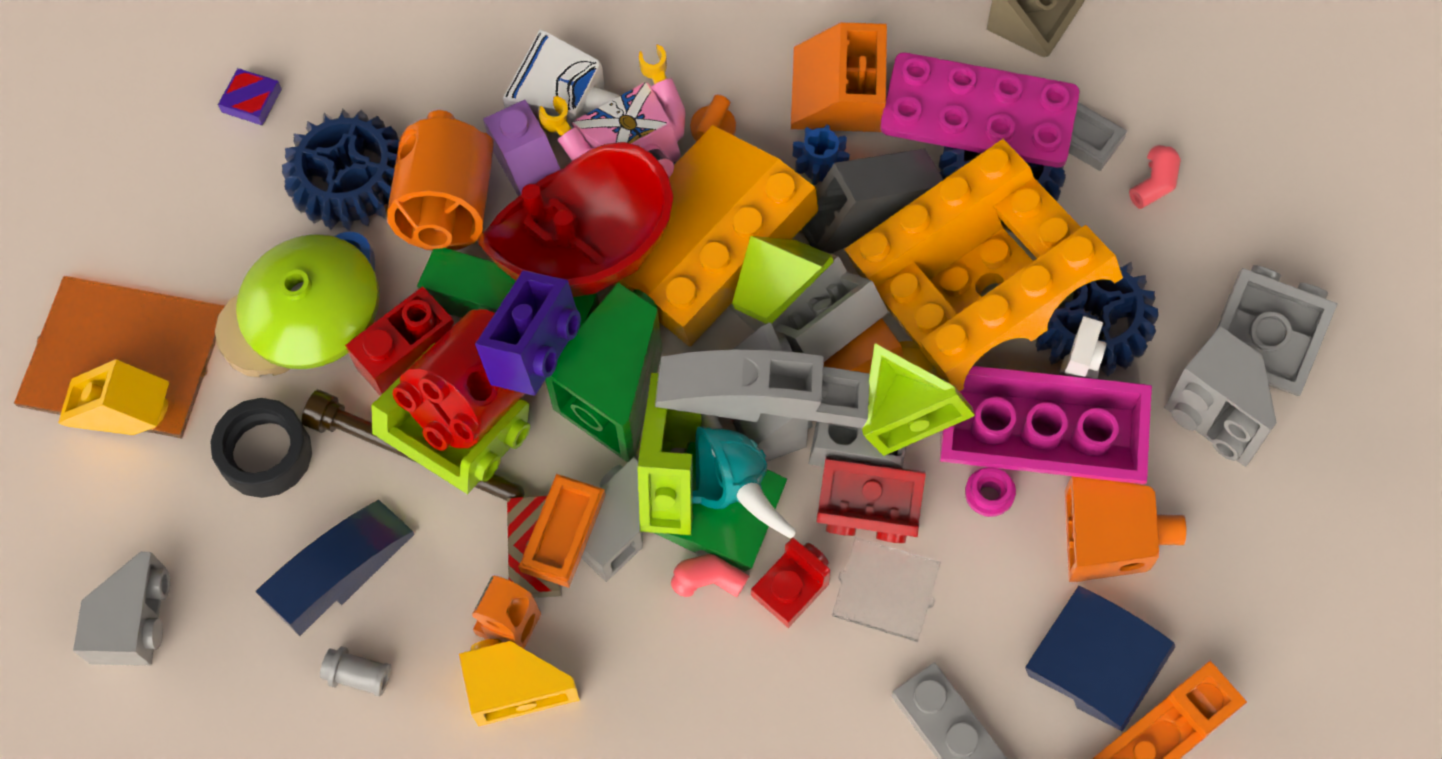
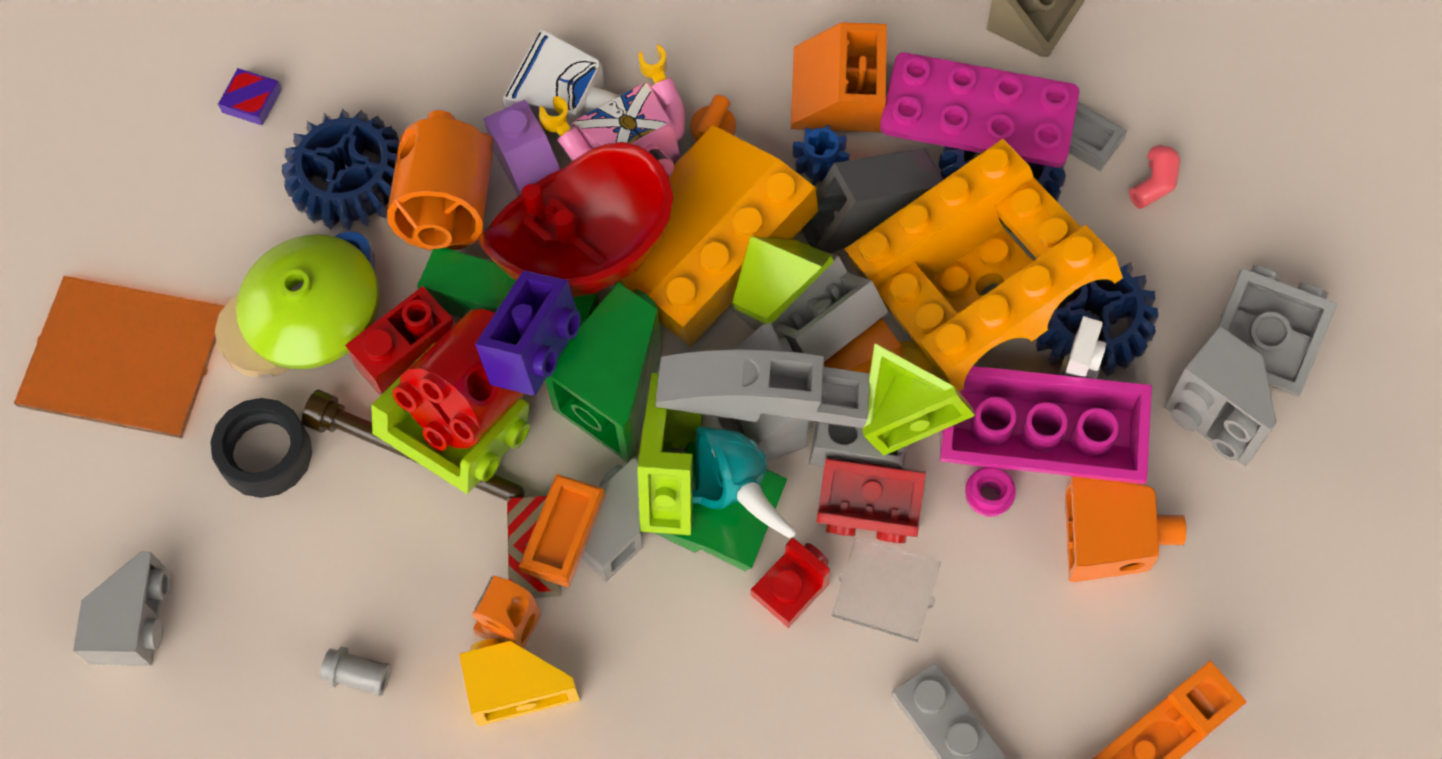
yellow slope [58,359,170,435] -> none
dark blue slope [255,499,415,636] -> none
coral arm [671,554,750,597] -> none
dark blue slope [1025,586,1175,732] -> none

